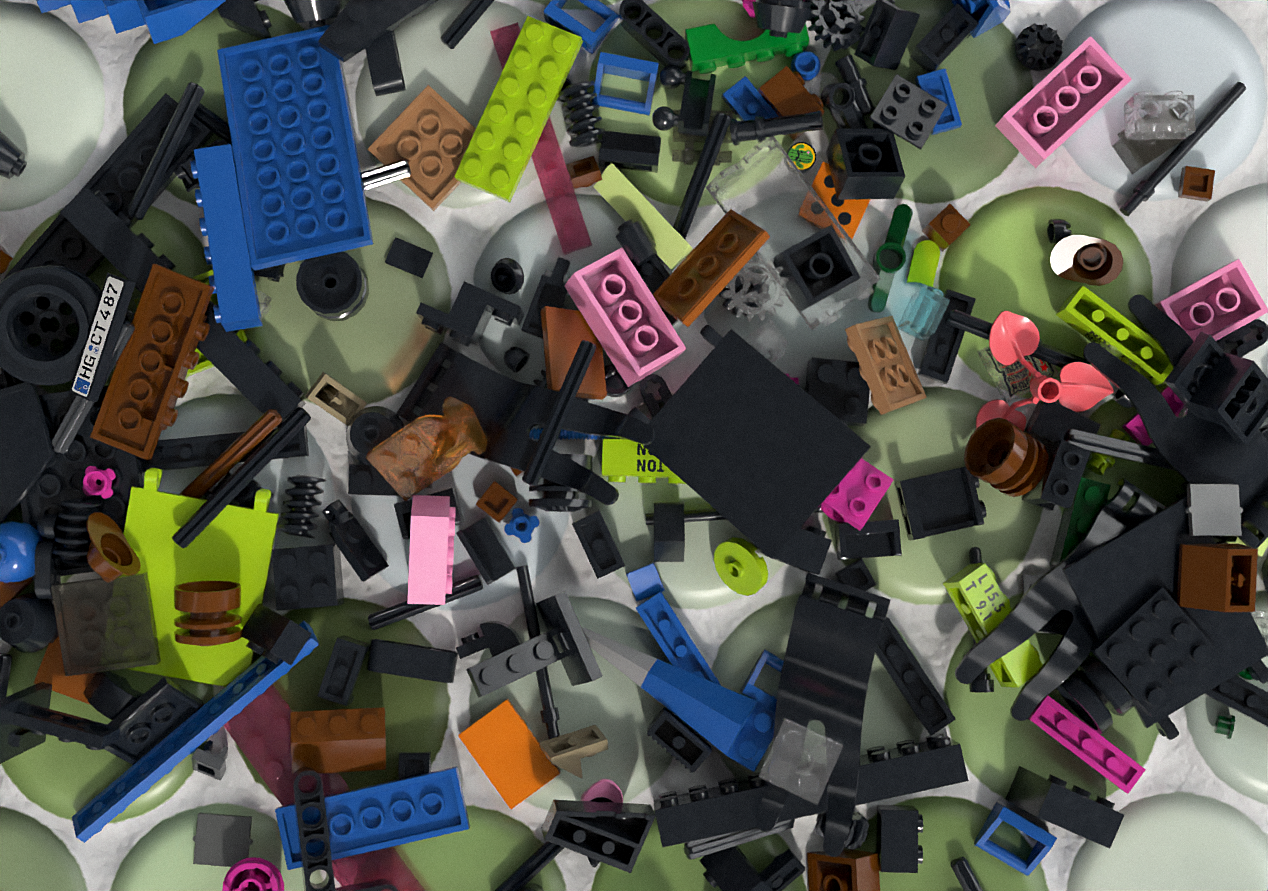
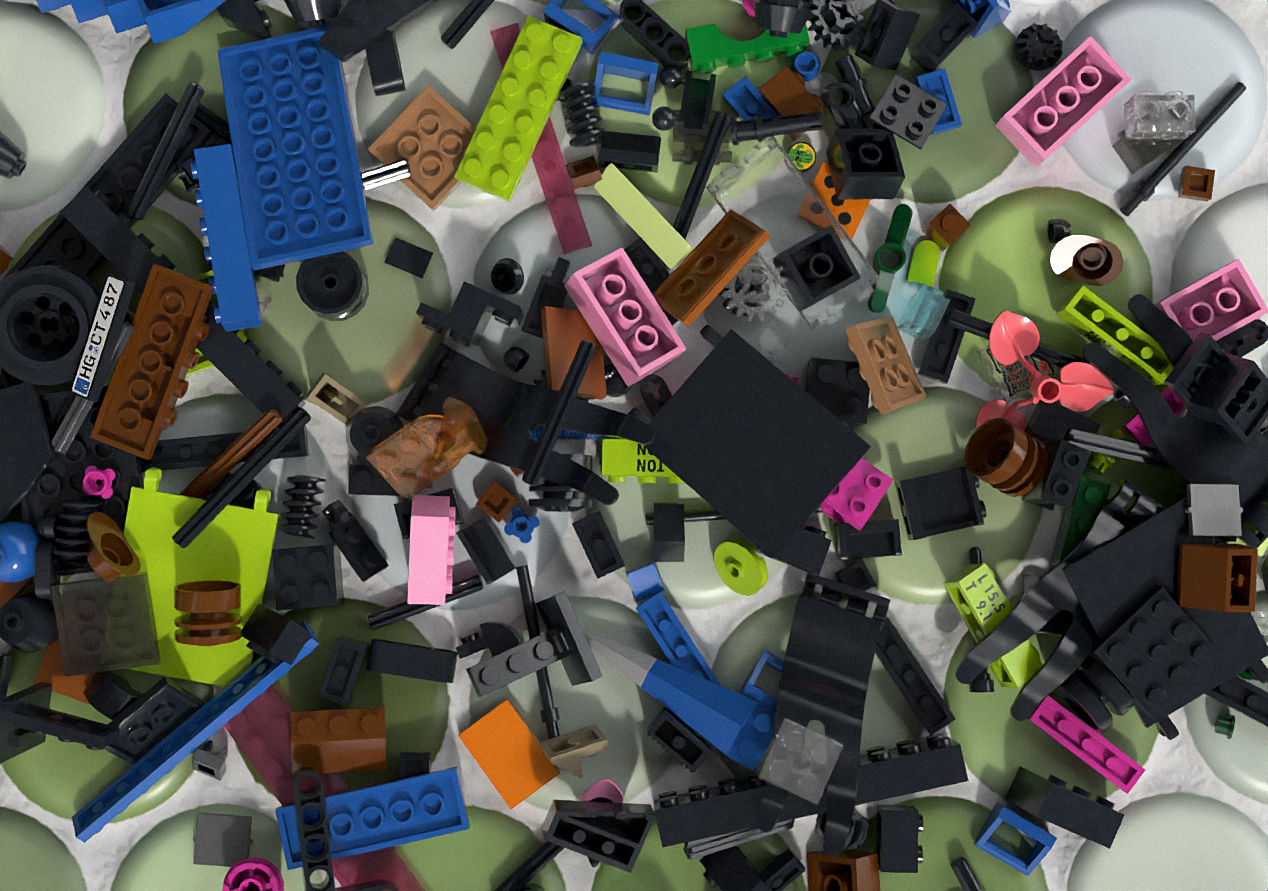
black brick [616,219,658,266] -> none

